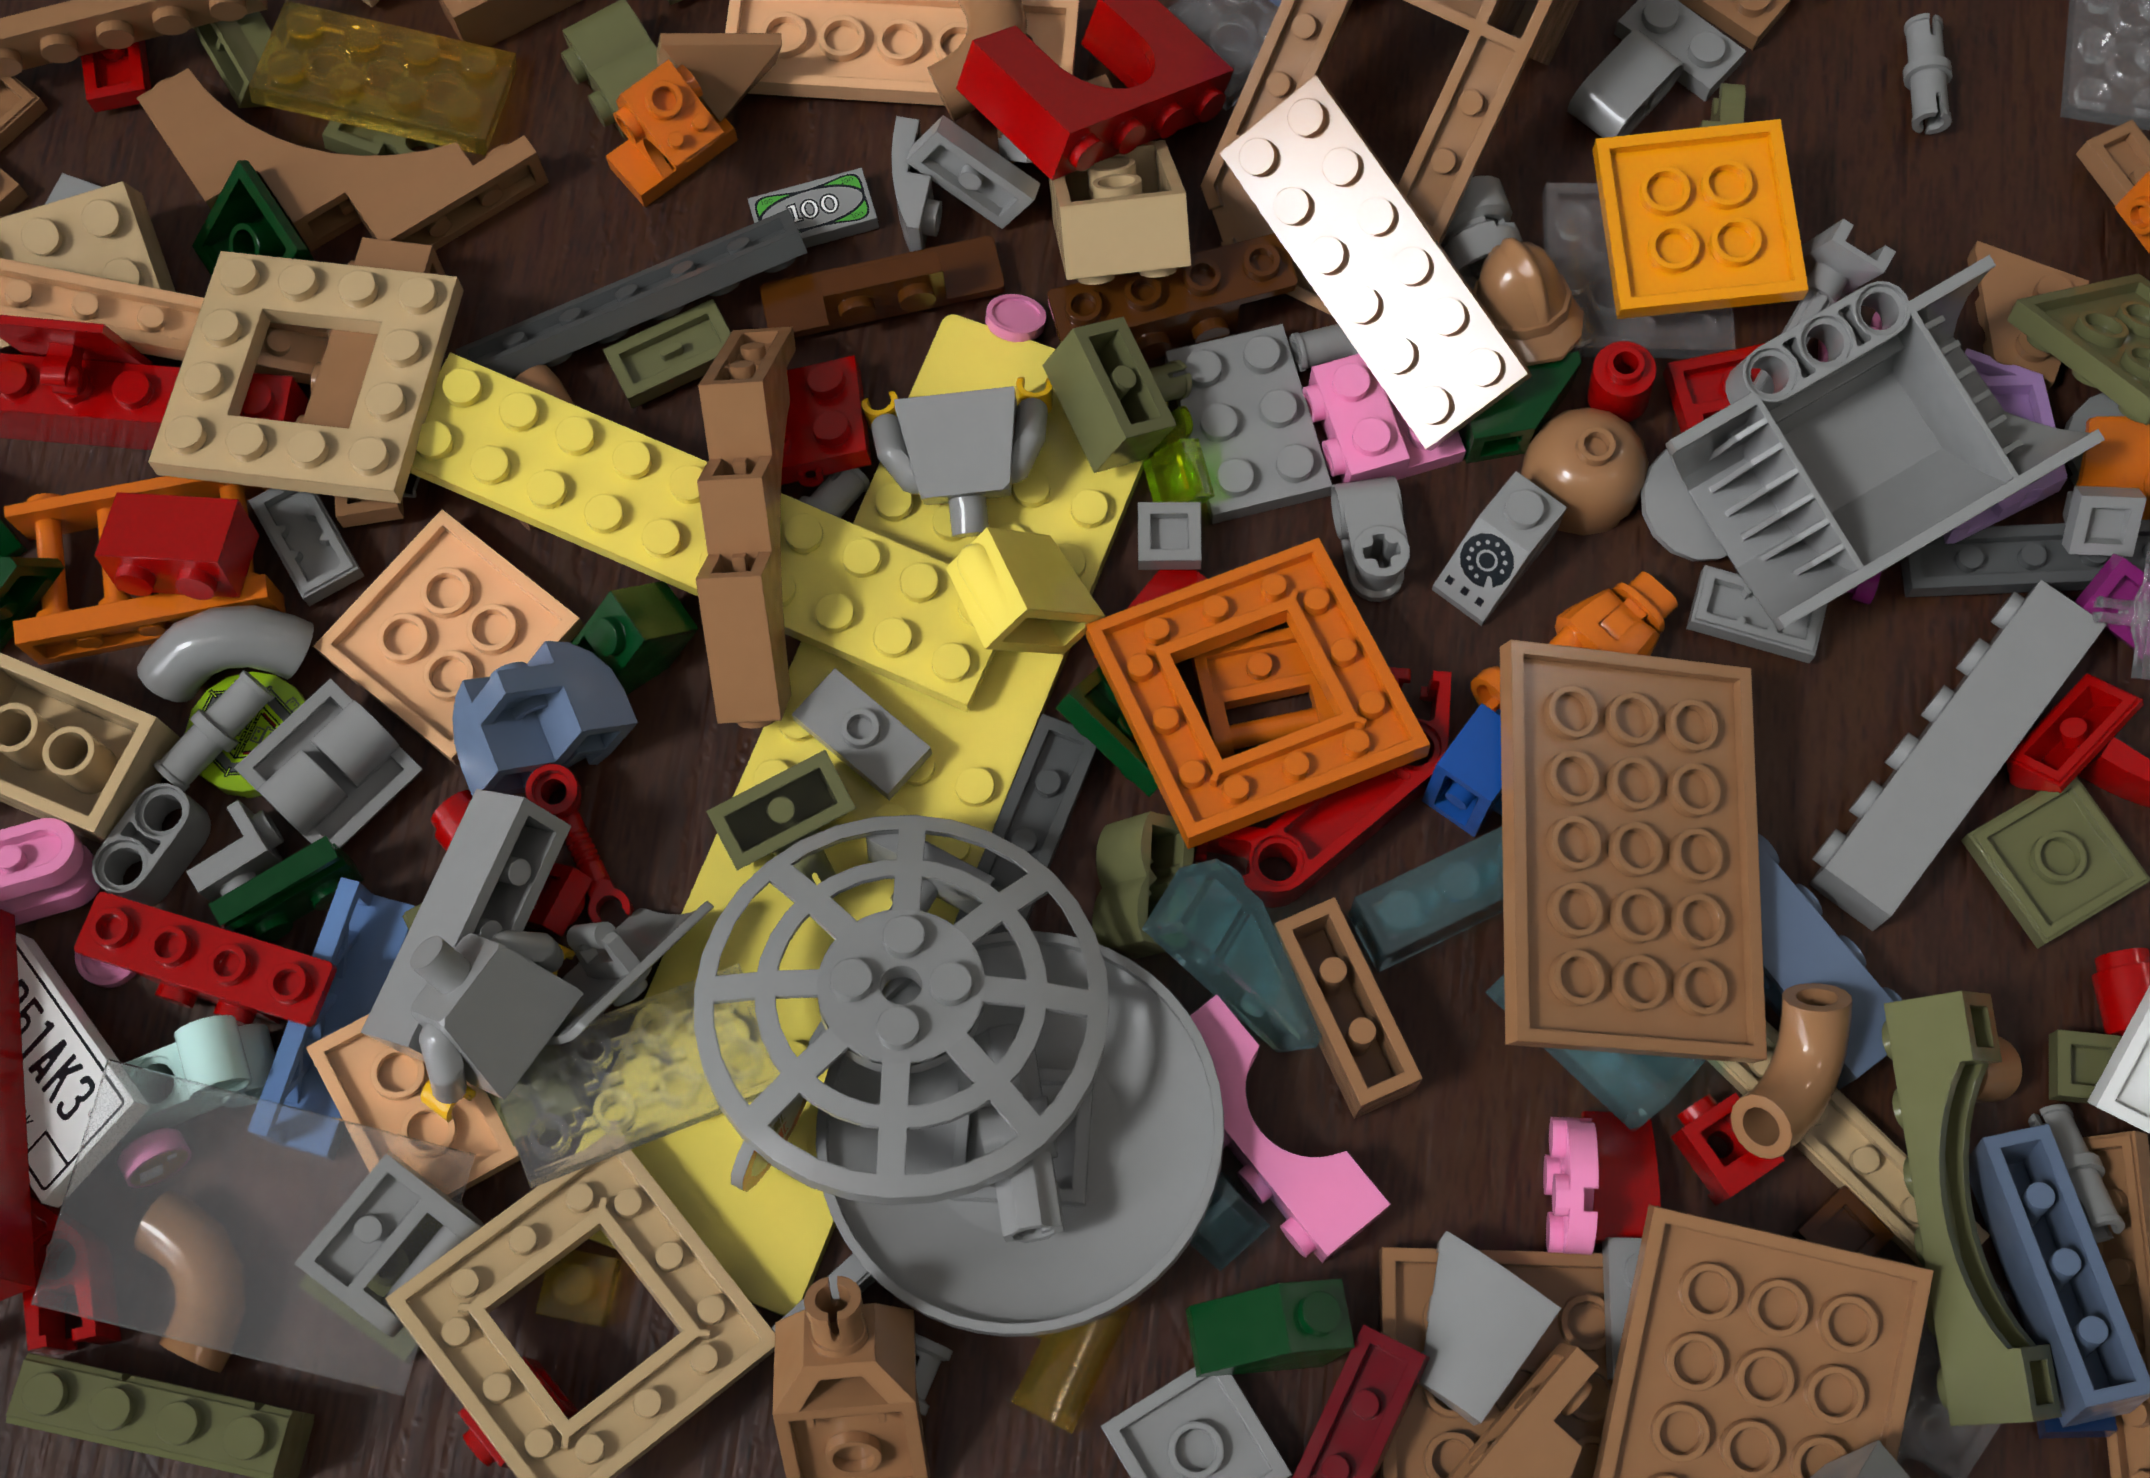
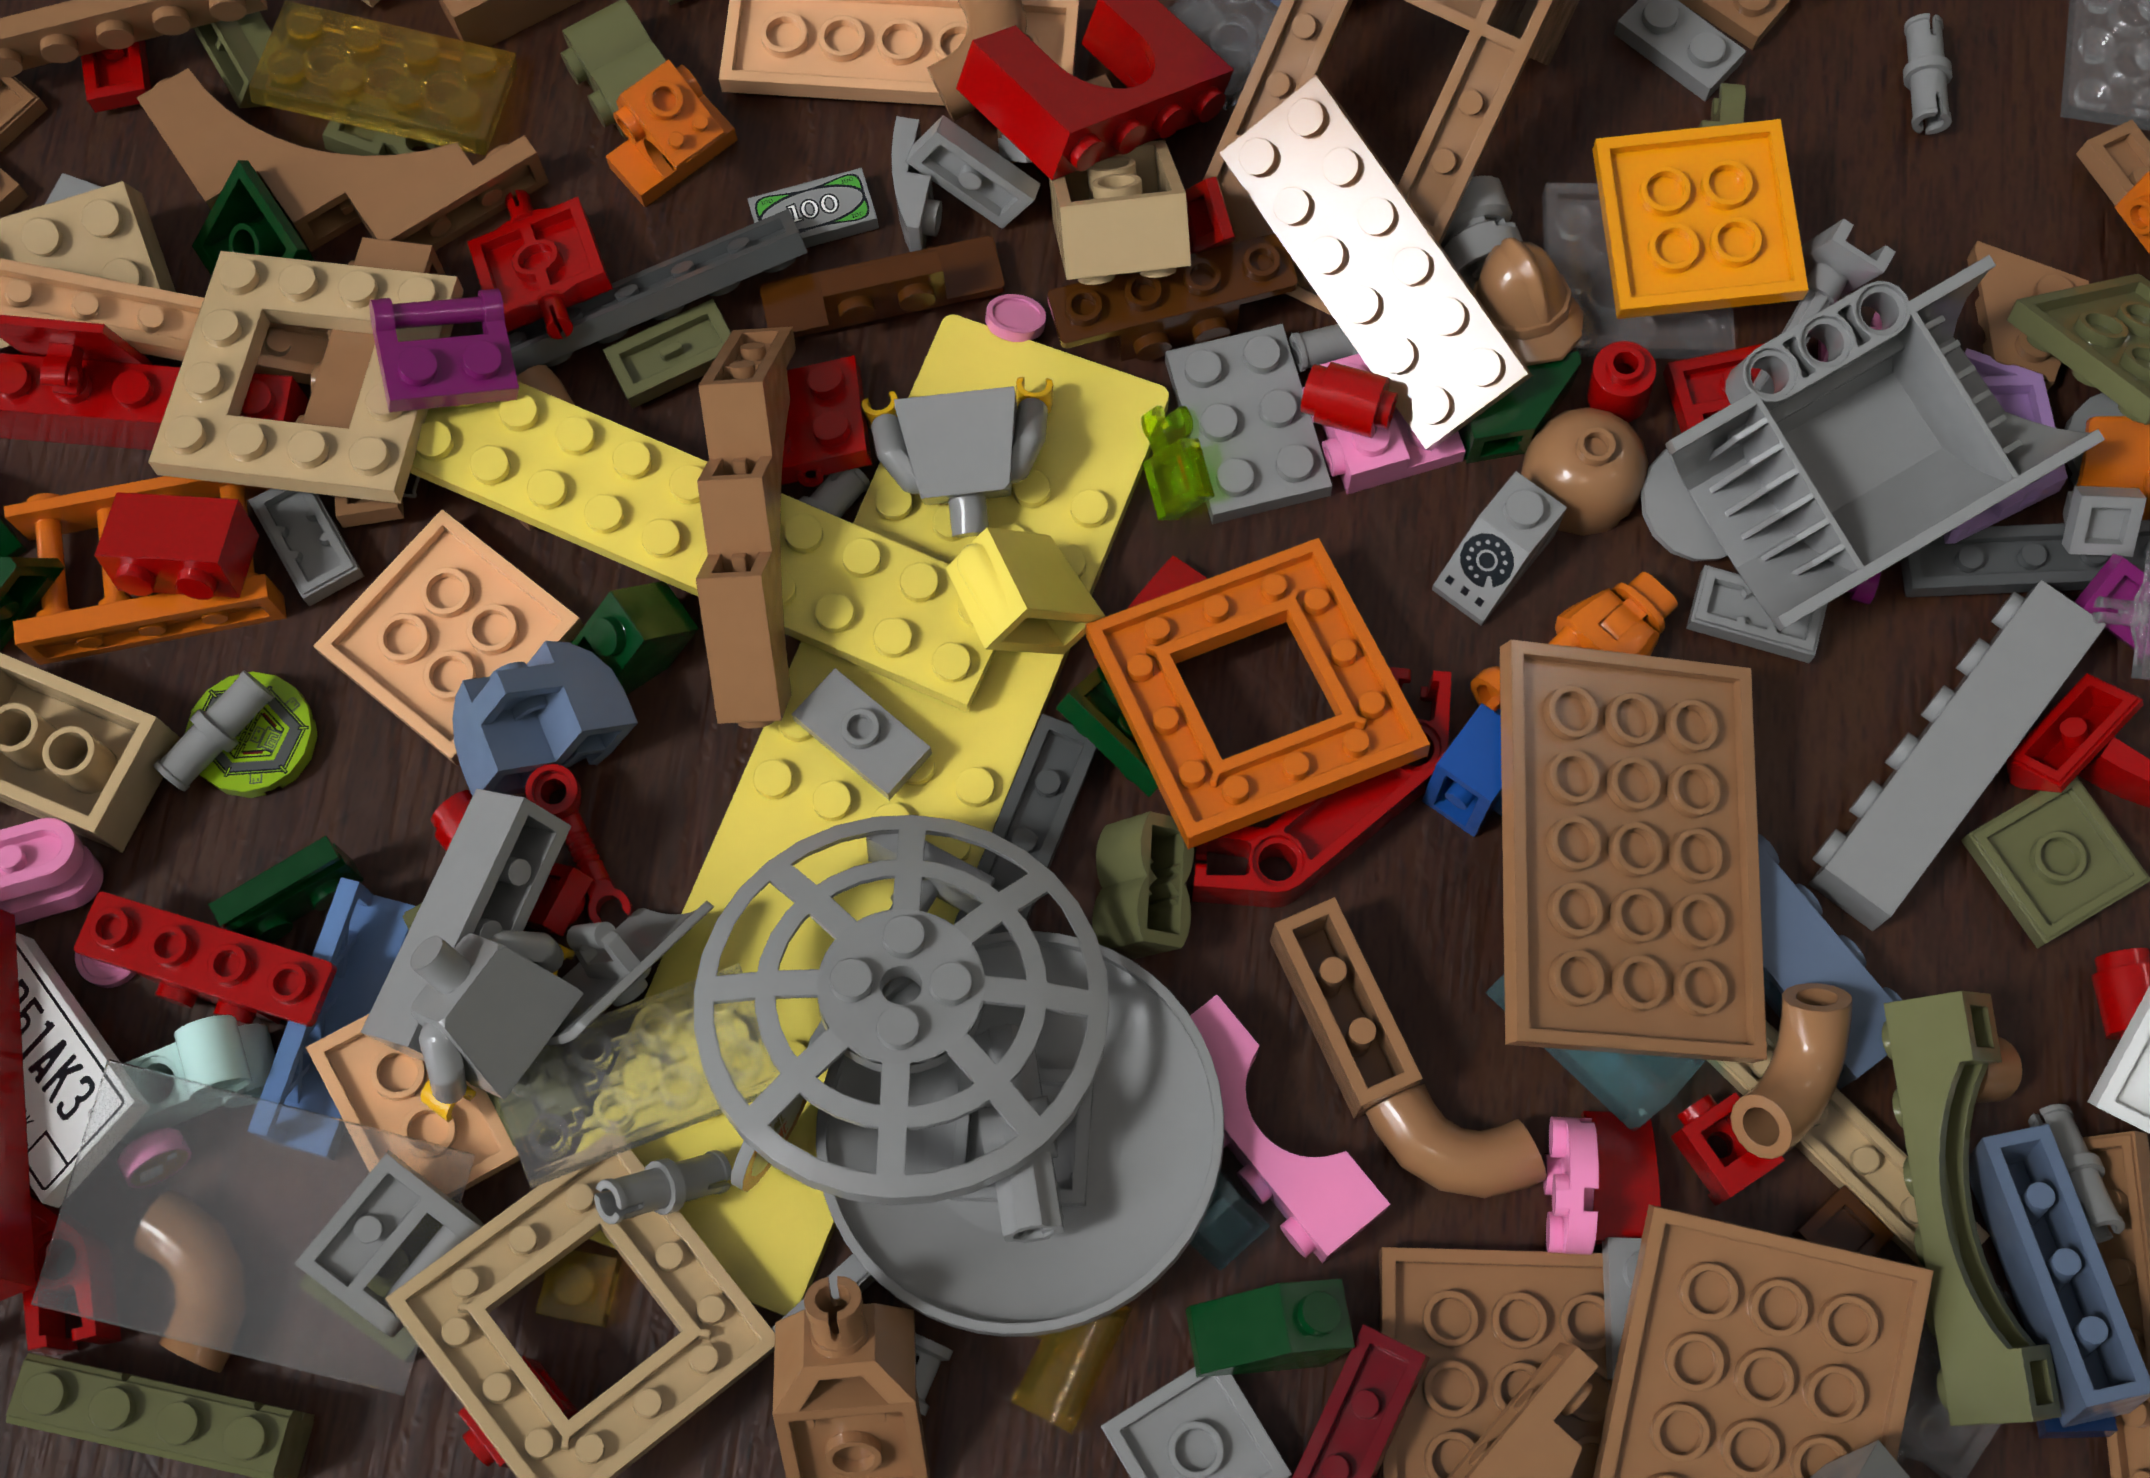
light grey beam [92,783,211,906] -> none
light grey cylinder [137,605,314,702] -> none
light grey bracket [186,800,284,902] -> none
light grey plate [234,678,423,849] -> none
medium nougat slope [656,33,782,122] -> none
olive brick [706,750,856,883] -> none
olive brick [1042,316,1192,473] -> none
light grey tile [1138,502,1202,570] -> none
clear light blue slope [1142,859,1322,1053] -> none
orange plate [1191,627,1335,759] -> none
light grey piece [1331,476,1410,602] -> none
clear light blue brick [1348,826,1503,972] -> none
light grey slope [1418,1231,1561,1426] -> none
light grey beam [1567,29,1685,138] -> none
olive plate [2049,1029,2122,1104] -> none
none -> magenta plate [369,289,519,413]
none -> red plate [467,189,613,339]
none -> light grey pin [594,1150,732,1224]
none -> red slope [1185,176,1235,254]
none -> red brick [1300,362,1398,439]
none -> medium nougat cylinder [1365,1084,1547,1198]

